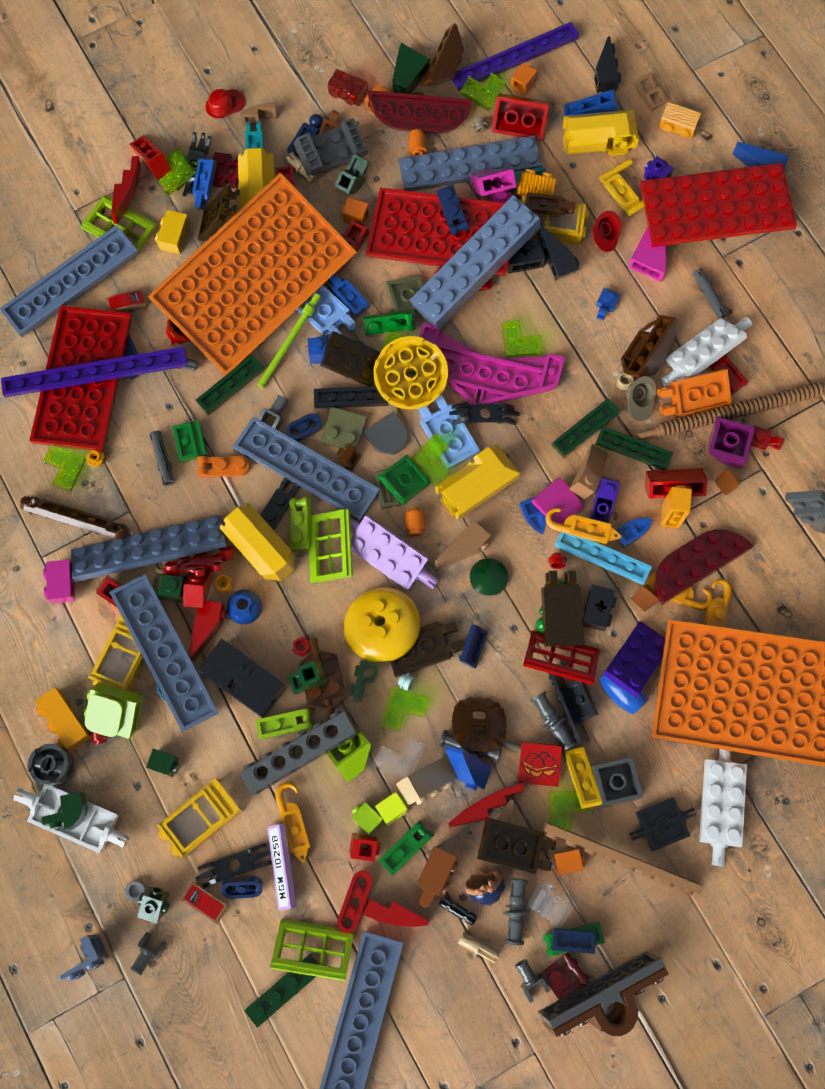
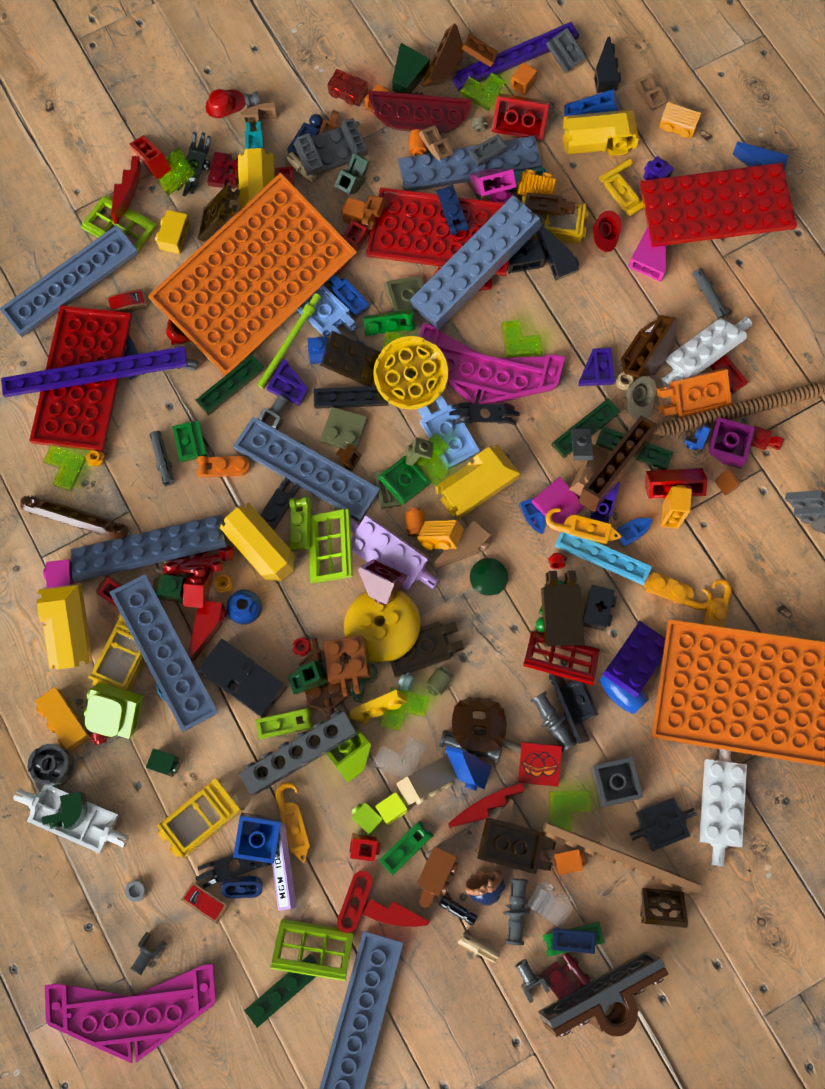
sand blue bracket [58,934,109,982] -> none
brick [137,886,170,924] -> none
blue hinge [192,158,217,210] -> none
dark blue plate [286,413,322,441] -> none
dark grey tile [363,411,408,455] -> none
dark blue plate [459,624,488,669] -> none
yellow plate [564,747,602,809] -> none
blue plate [596,288,620,321] -> none
dark orange slope [630,584,659,611] -> none
dark red plate [654,530,753,605] -> none
none -> yellow brick [37,583,93,669]
none -> dark pink wing [45,964,216,1063]
none -> blue slope [233,812,281,864]
none -> flat silver wheel [244,91,260,109]
none -> dark purple wing [267,359,308,406]
none -> dark orange hinge [323,635,371,696]
none -> yellow plate [350,690,407,724]
none -> slope [358,559,407,605]
none -> dark orange plate [362,195,387,230]
none -> olive bracket [404,437,433,466]
none -> light orange brick [417,520,464,550]
none -> medium nougat slope [419,125,454,160]
none -> olive brick [426,666,454,696]
none -> dark orange plate [461,33,498,67]
none -> dark grey plate [469,134,508,167]
none -> dark grey plate [546,28,586,73]
none -> dark grey plate [571,429,593,460]
none -> dark purple wing [578,348,615,386]
none -> reddish brown brick [579,415,657,512]
none -> dark brown piece [640,888,688,928]
none -> blue bracket [684,423,711,451]

